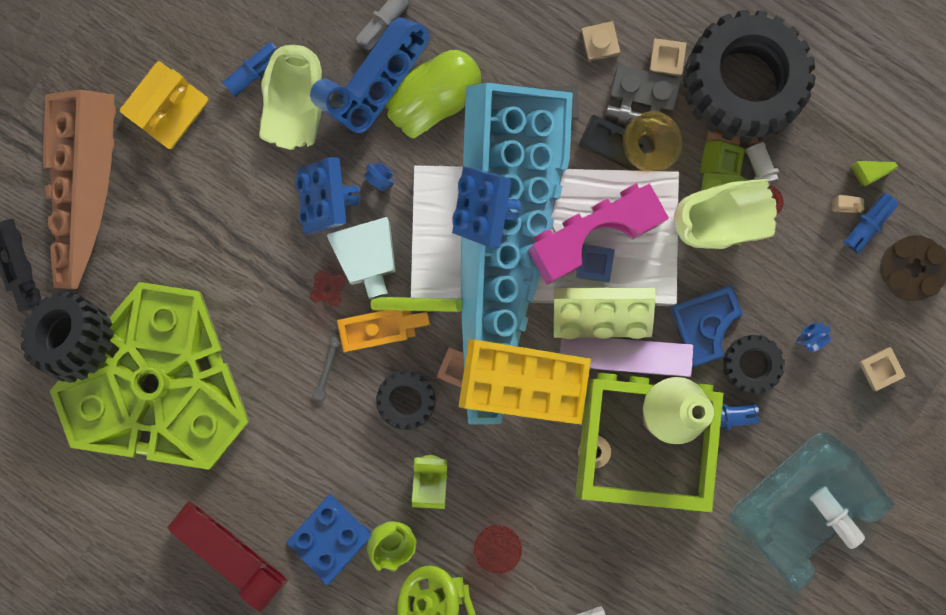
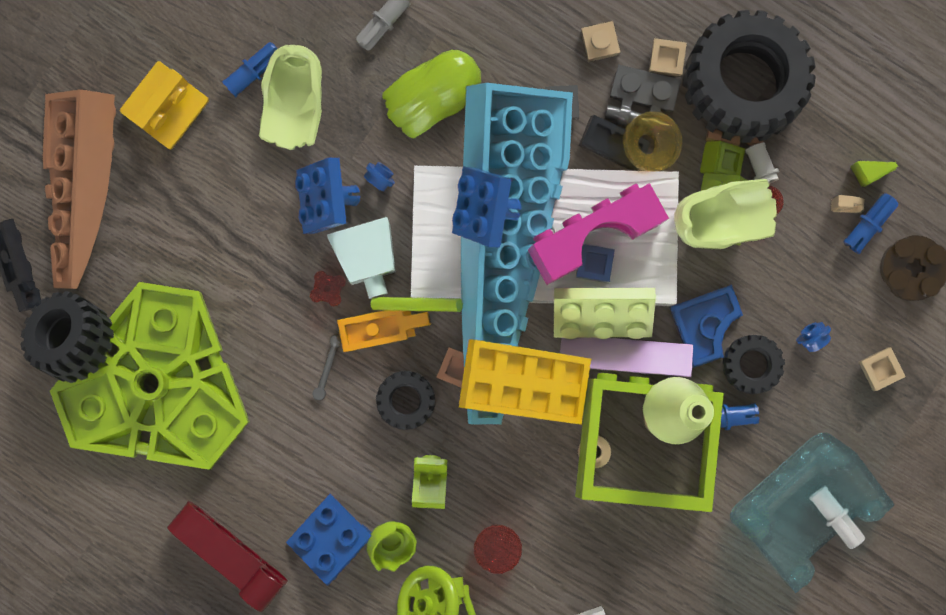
blue beam [310,17,429,133] -> none

